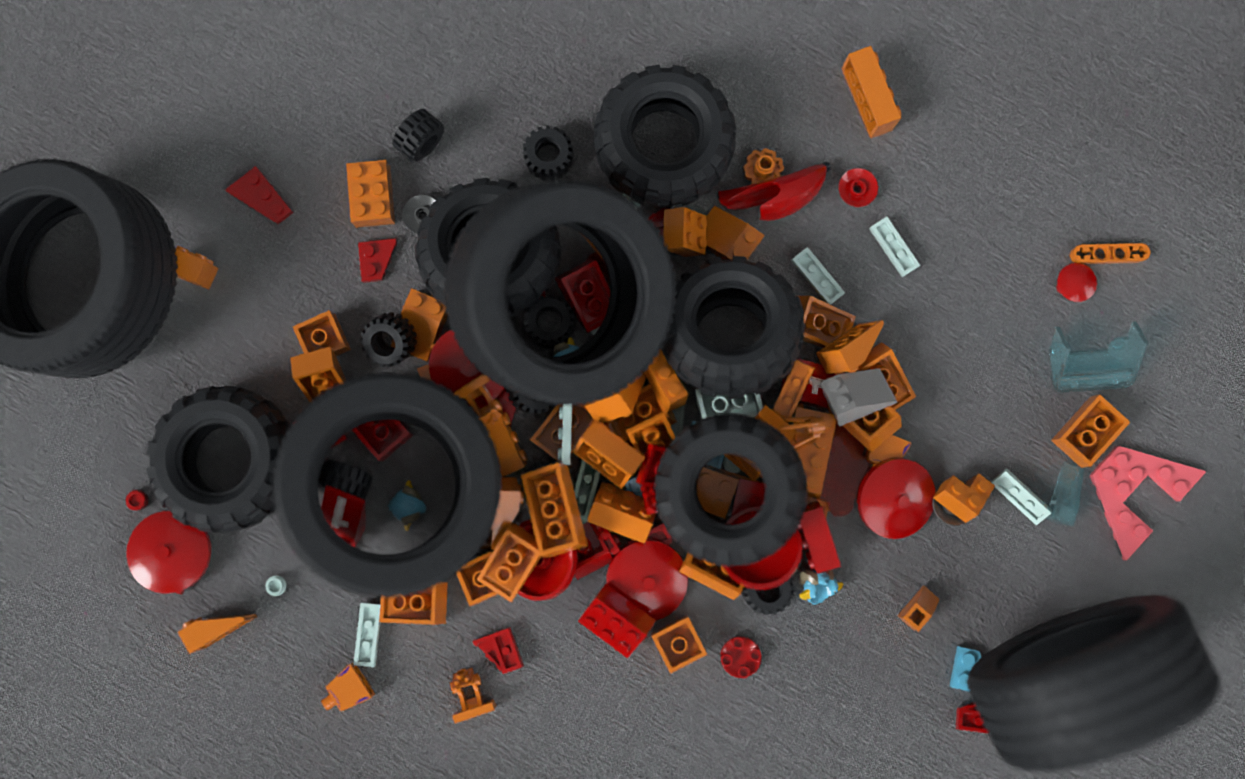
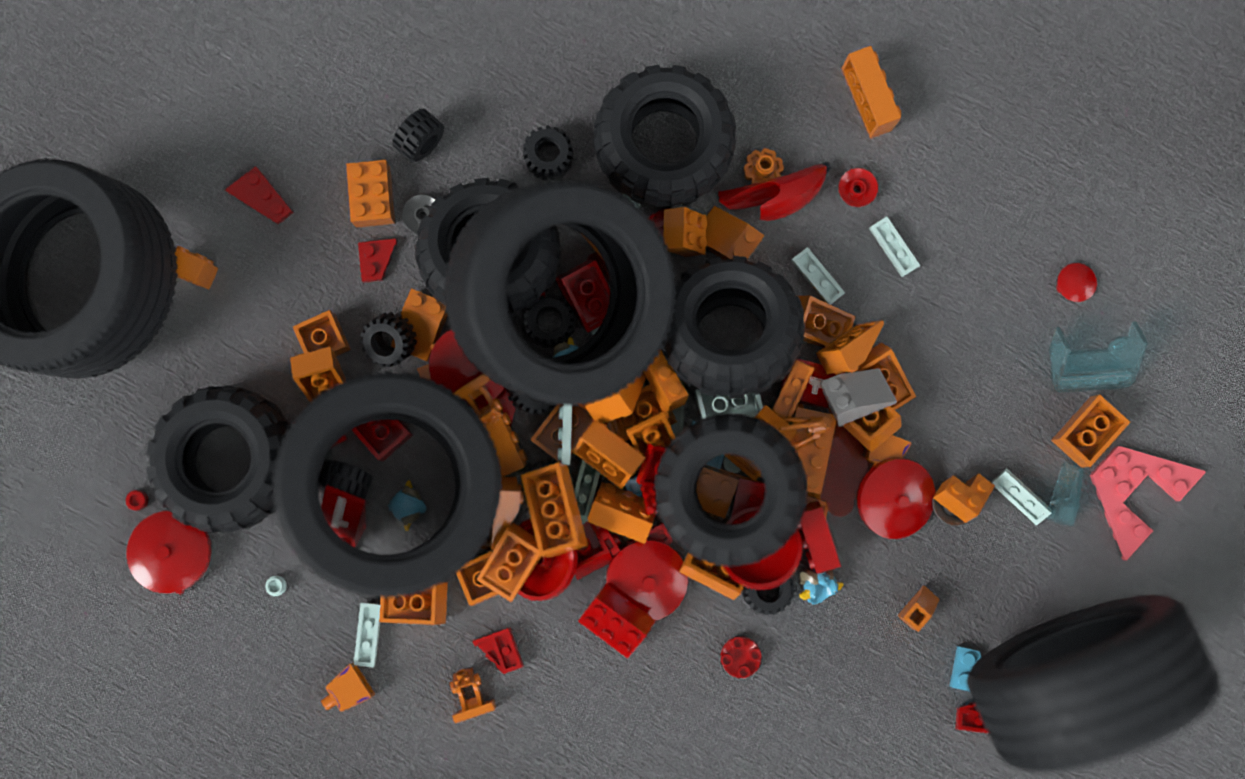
orange slope [177,614,257,654] -> none
orange brick [651,615,707,674] -> none
orange beam [1070,243,1150,264] -> none

